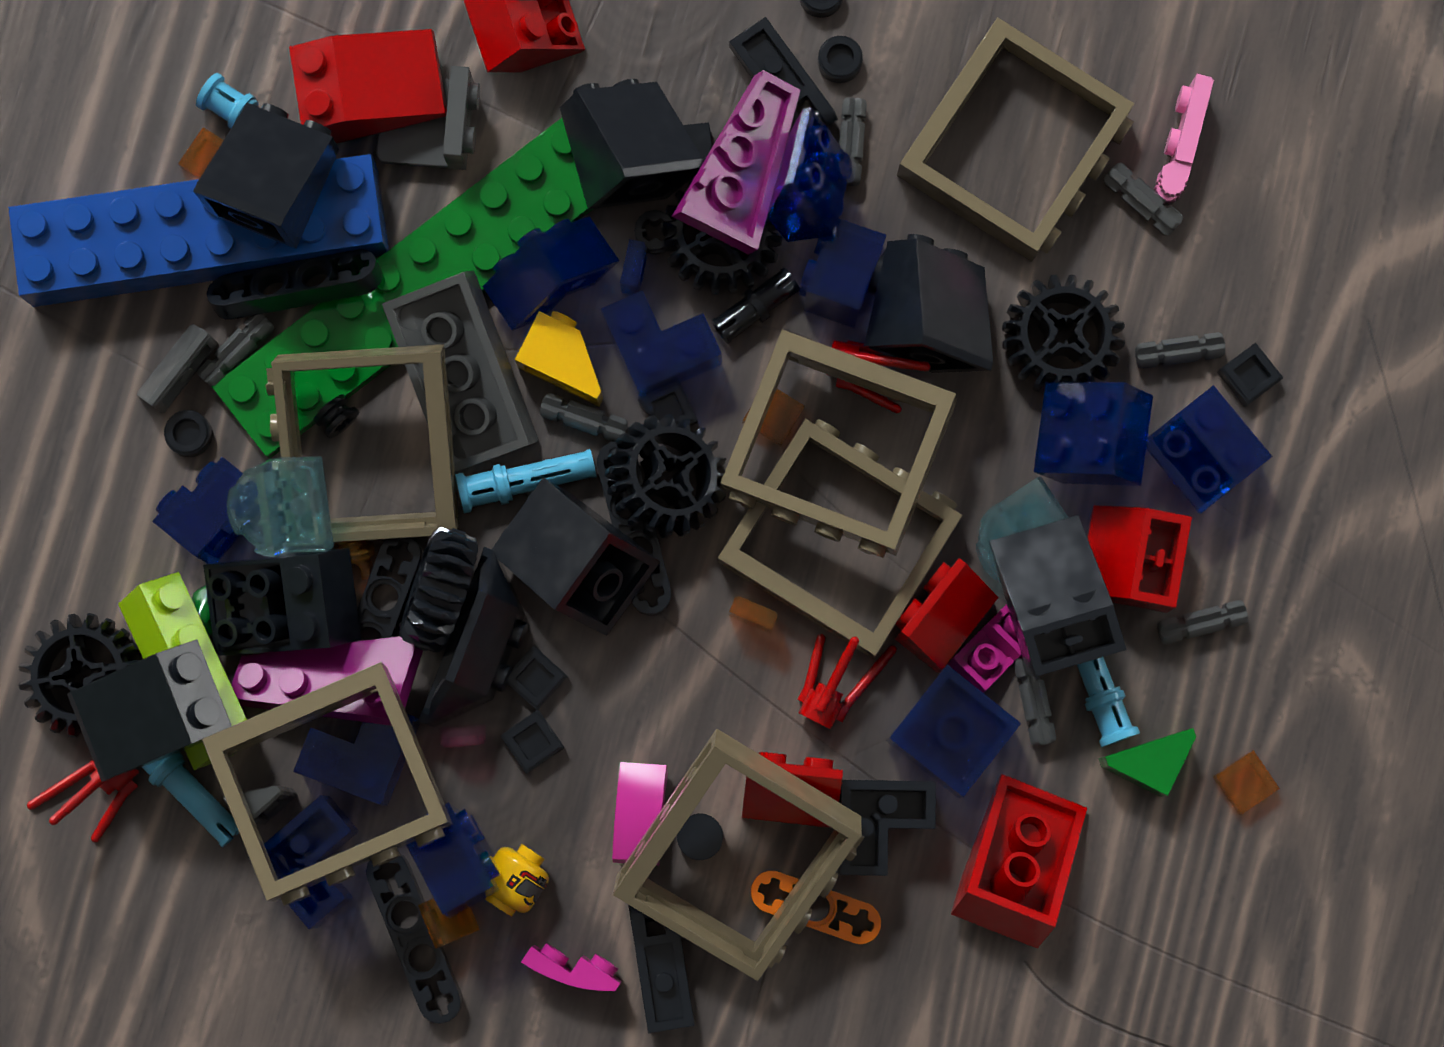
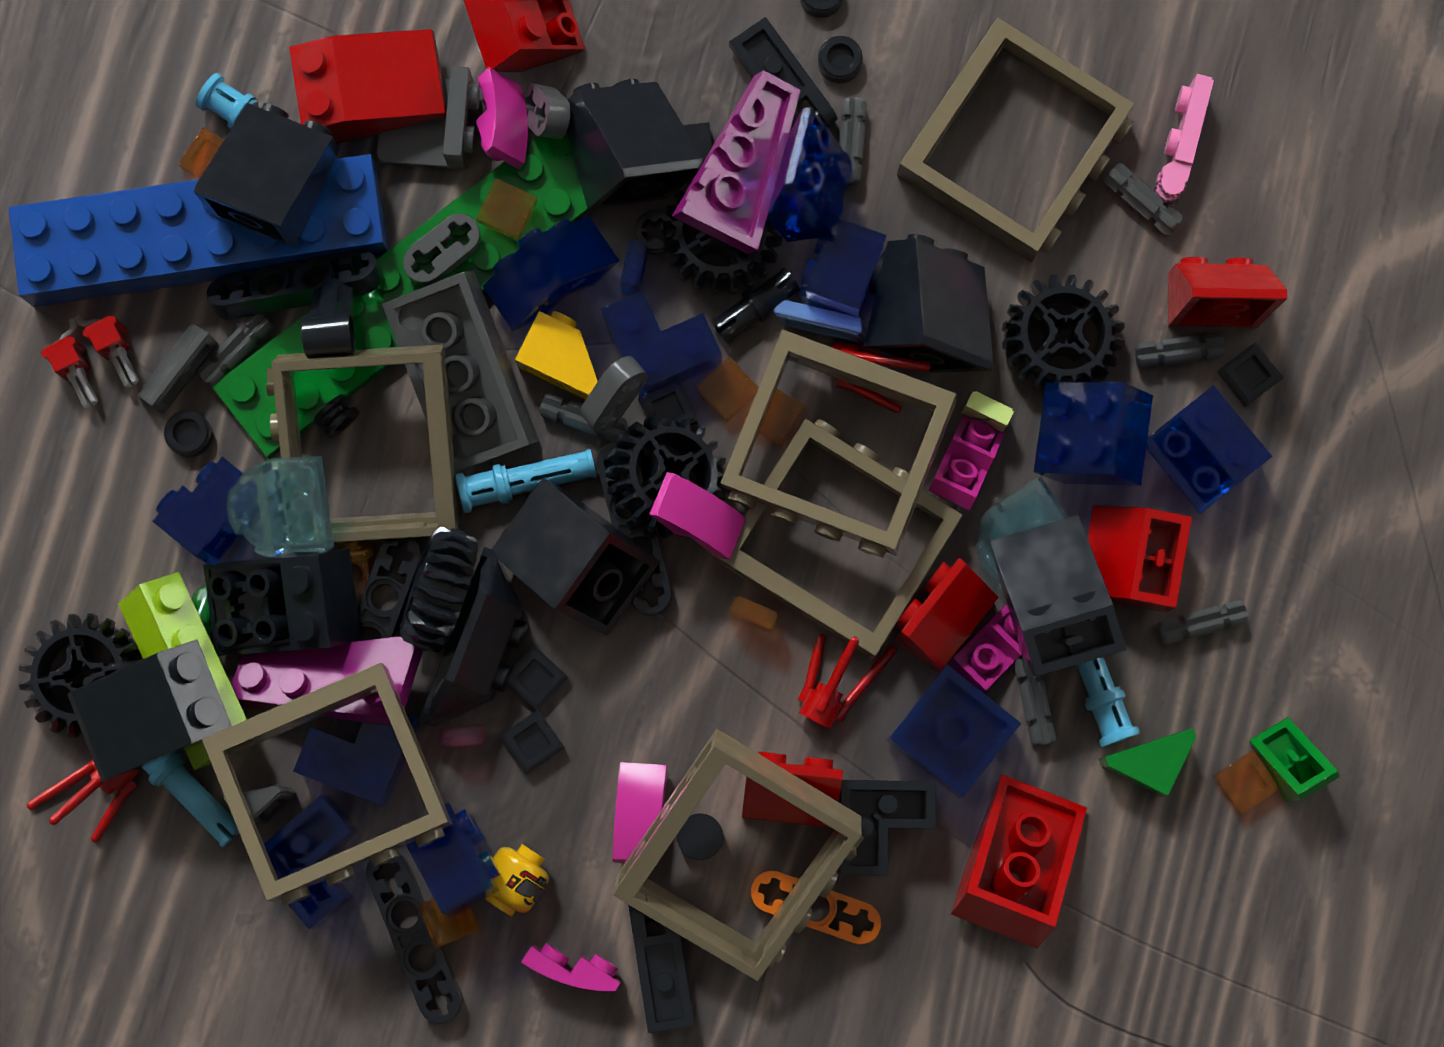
none -> red piece [41,315,139,408]
none -> black piece [302,278,355,357]
none -> dark grey beam [403,213,481,287]
none -> dark pink slope [476,67,528,169]
none -> clear orange tile [476,179,538,241]
none -> dark grey beam [524,83,570,140]
none -> dark grey beam [580,356,648,432]
none -> dark pink slope [650,472,746,559]
none -> clear orange tile [696,356,759,422]
none -> medium blue tile [774,300,867,345]
none -> dark pink slope [928,414,1005,510]
none -> yellowish green tile [961,391,1014,432]
none -> red slope [1168,257,1287,328]
none -> green slope [1249,717,1340,802]

